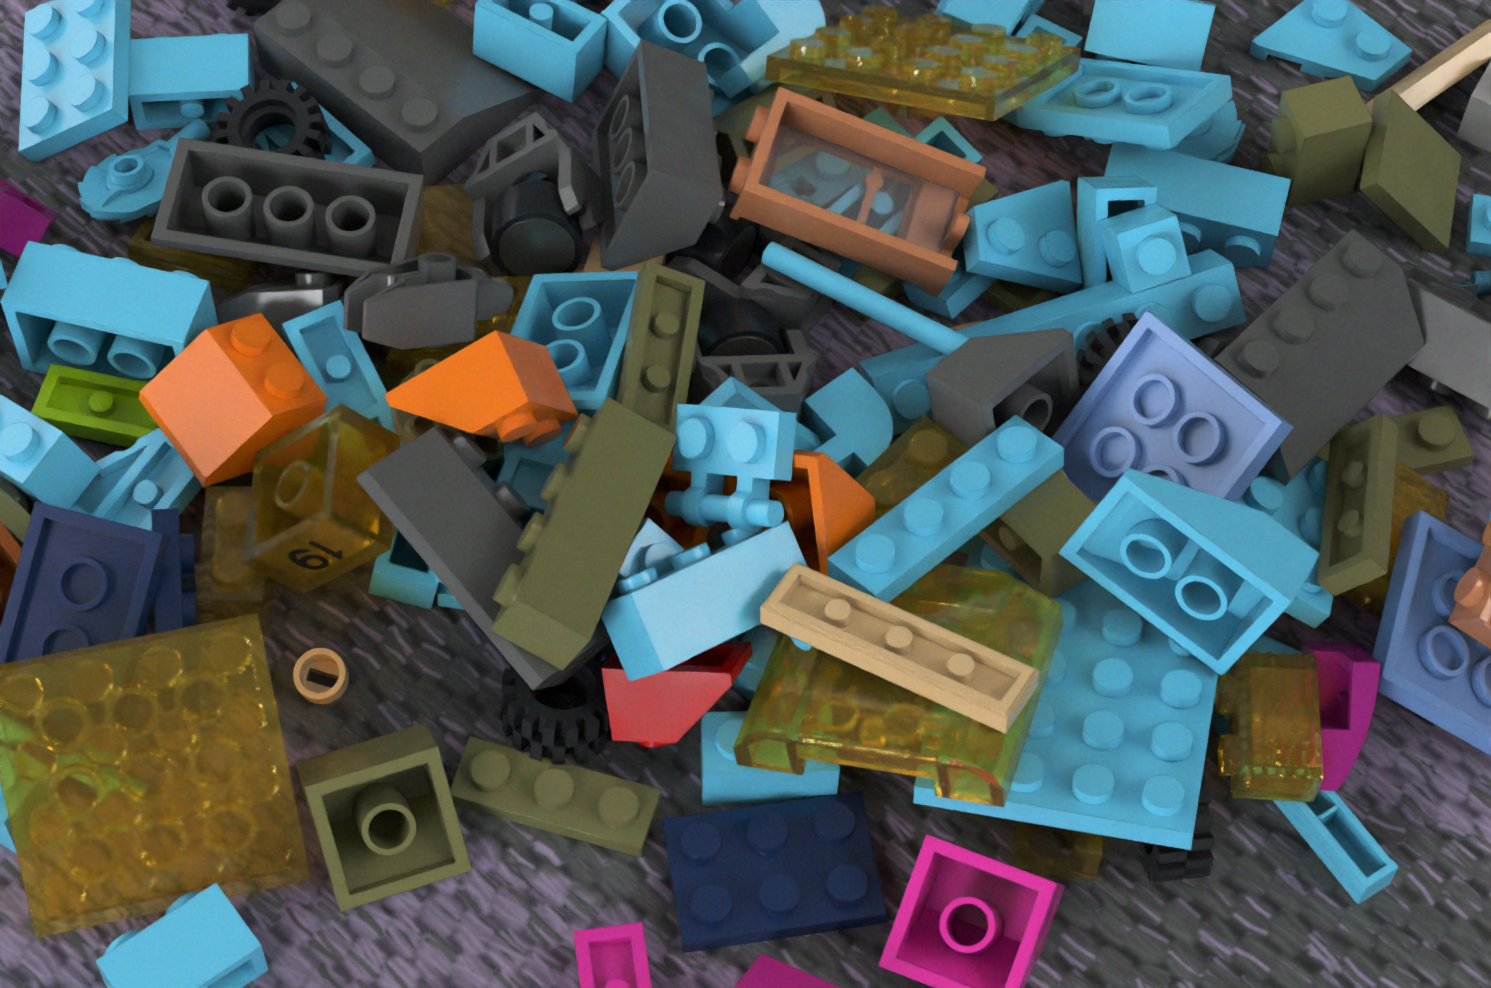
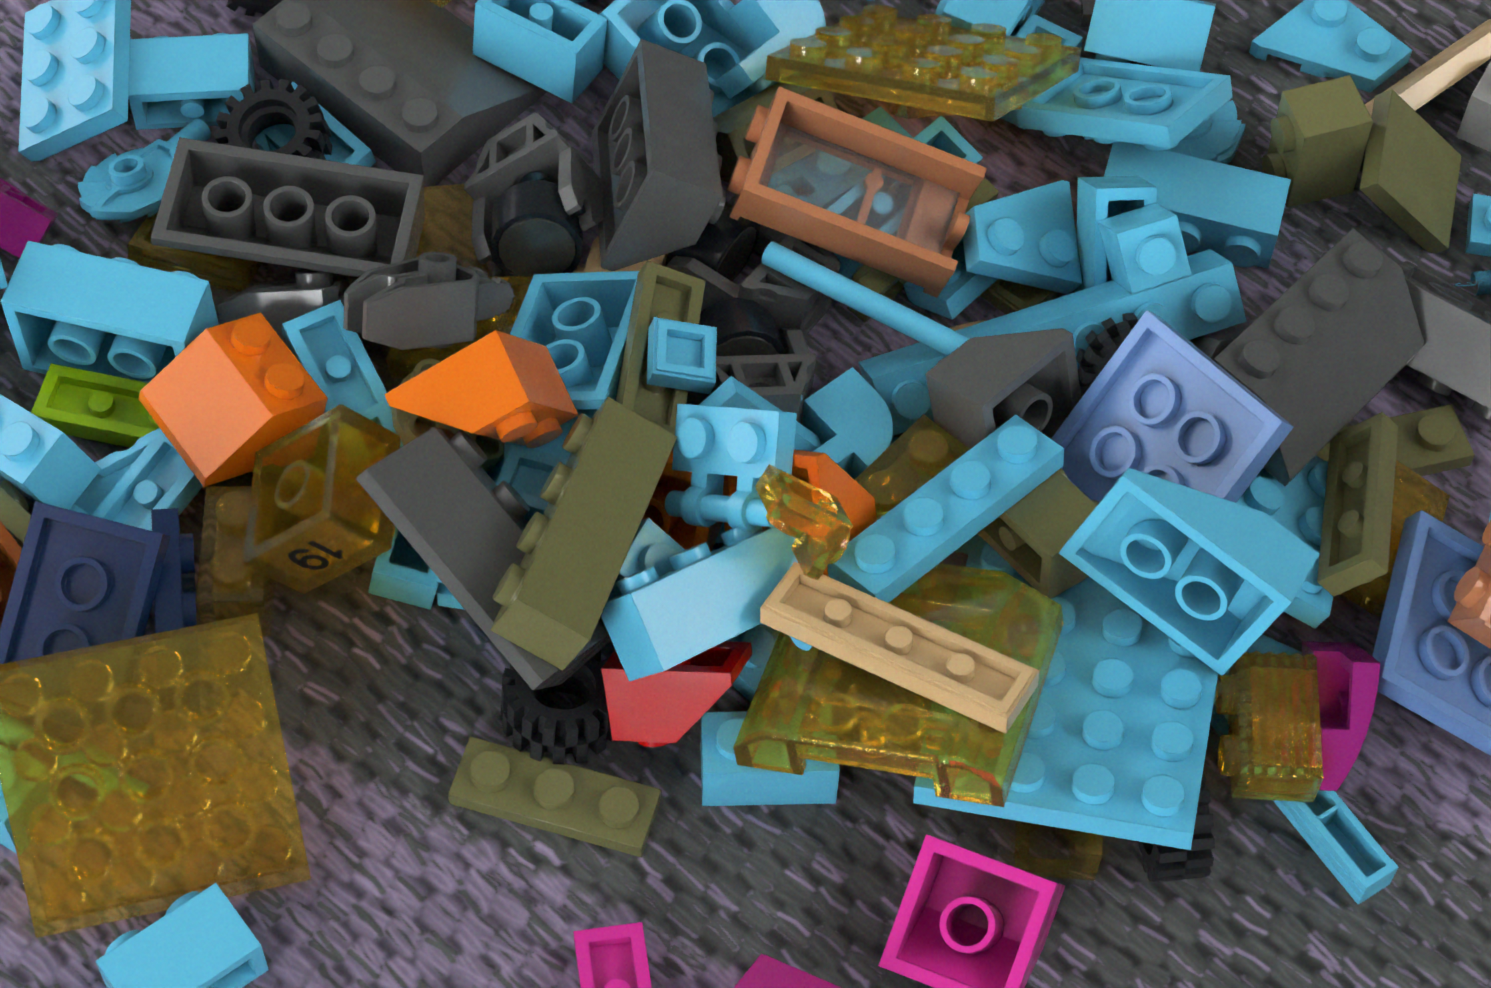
tan hinge [293,648,349,704] -> none
olive slope [295,723,472,912] -> none
dark blue plate [662,791,887,953] -> none
none -> medium azure tile [647,317,717,394]
none -> clear yellow bracket [755,464,853,580]

